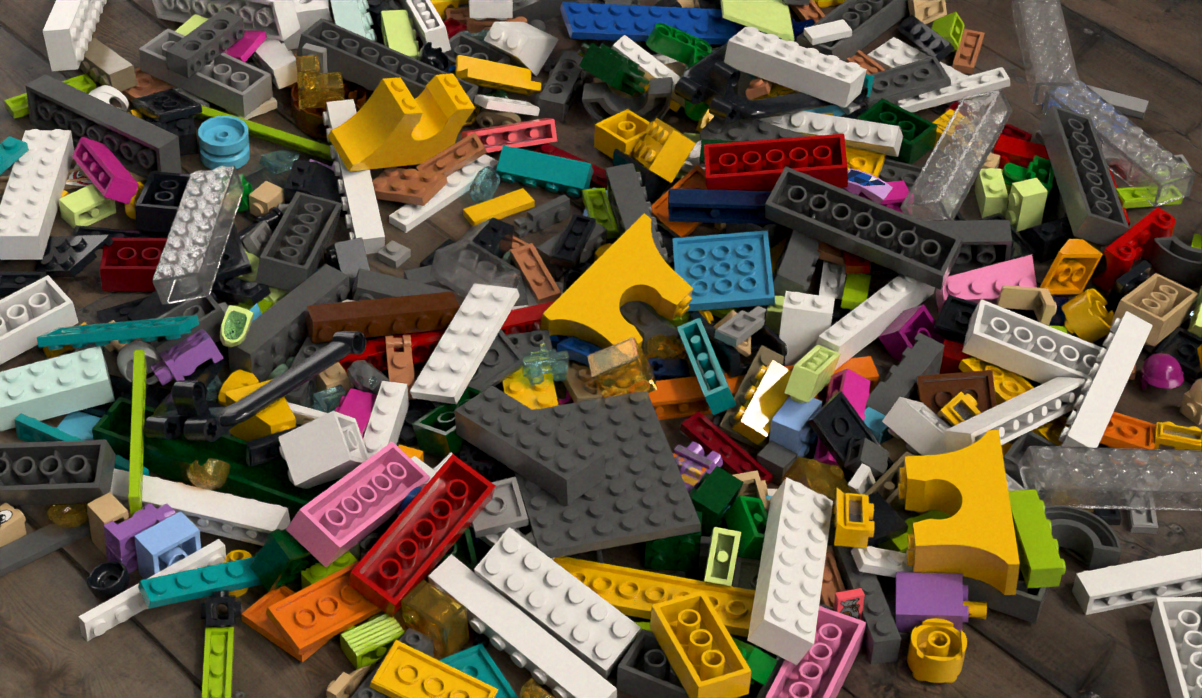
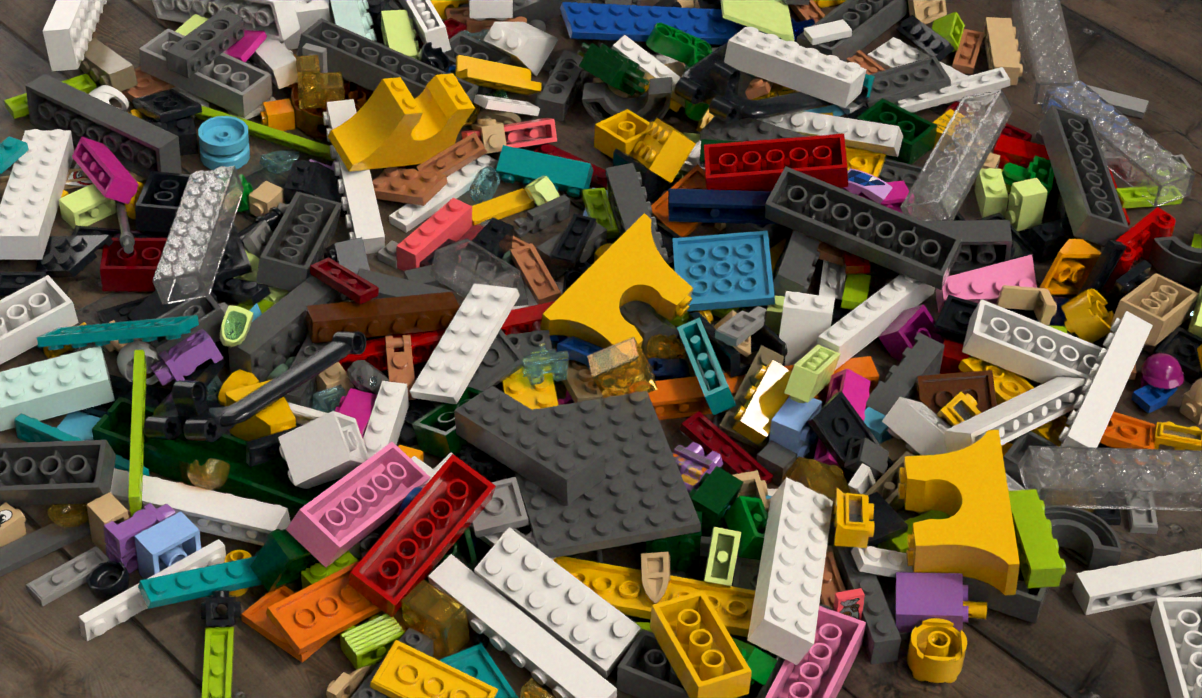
none -> light grey tile [26,546,111,607]
none -> dark grey bar [115,200,135,254]
none -> light orange brick [260,98,295,131]
none -> dark red plate [310,257,379,304]
none -> coral brick [397,198,472,271]
none -> tan bracket [472,118,507,154]
none -> yellowish green rock [525,176,560,206]
none -> tan plate [641,552,670,604]
none -> tan brick [983,17,1023,85]
none -> black tile [1077,240,1127,295]
none -> blue plate [1131,384,1178,414]

